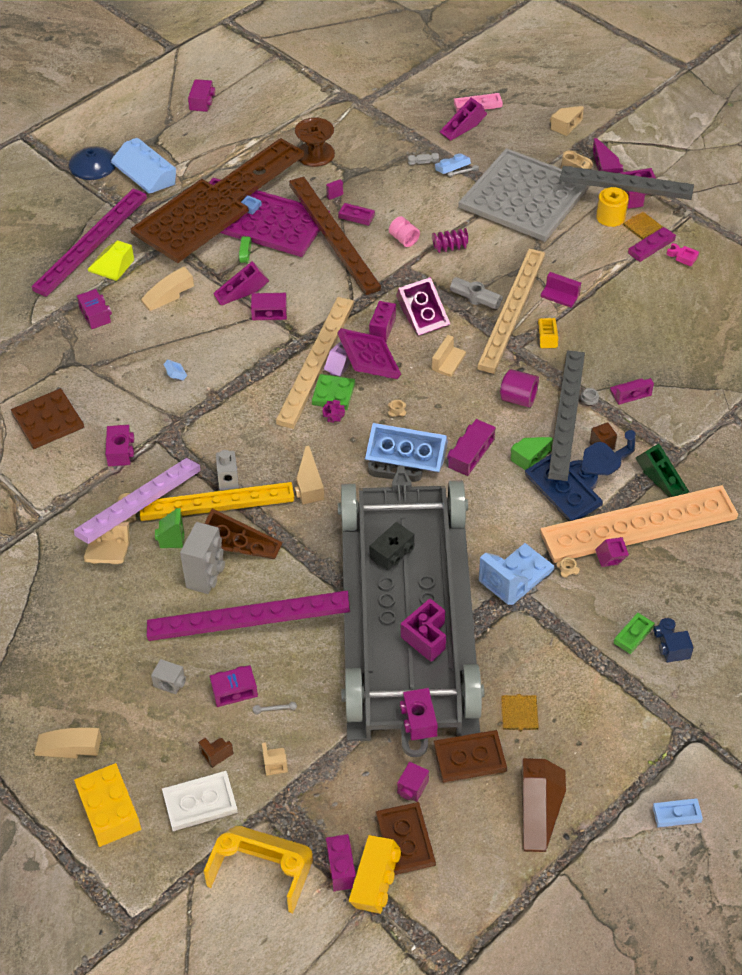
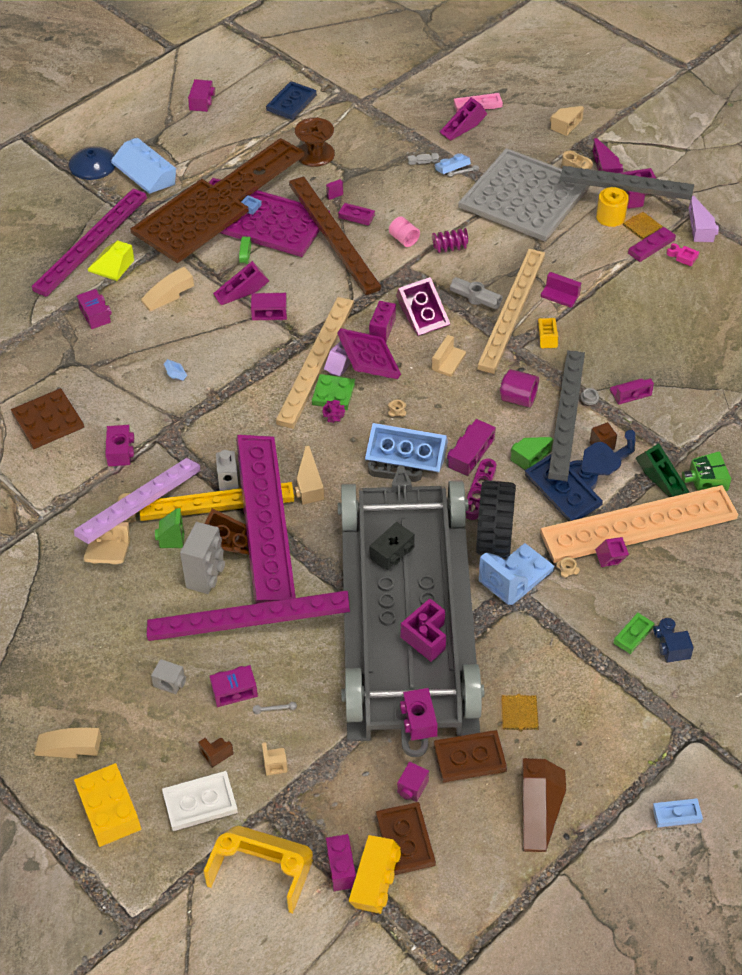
none -> magenta plate [236,435,296,604]
none -> dark blue plate [266,81,317,120]
none -> magenta beam [466,458,497,520]
none -> black tyre [476,480,516,558]
none -> bright green torso [682,451,731,491]
none -> lavender slope [688,196,718,242]

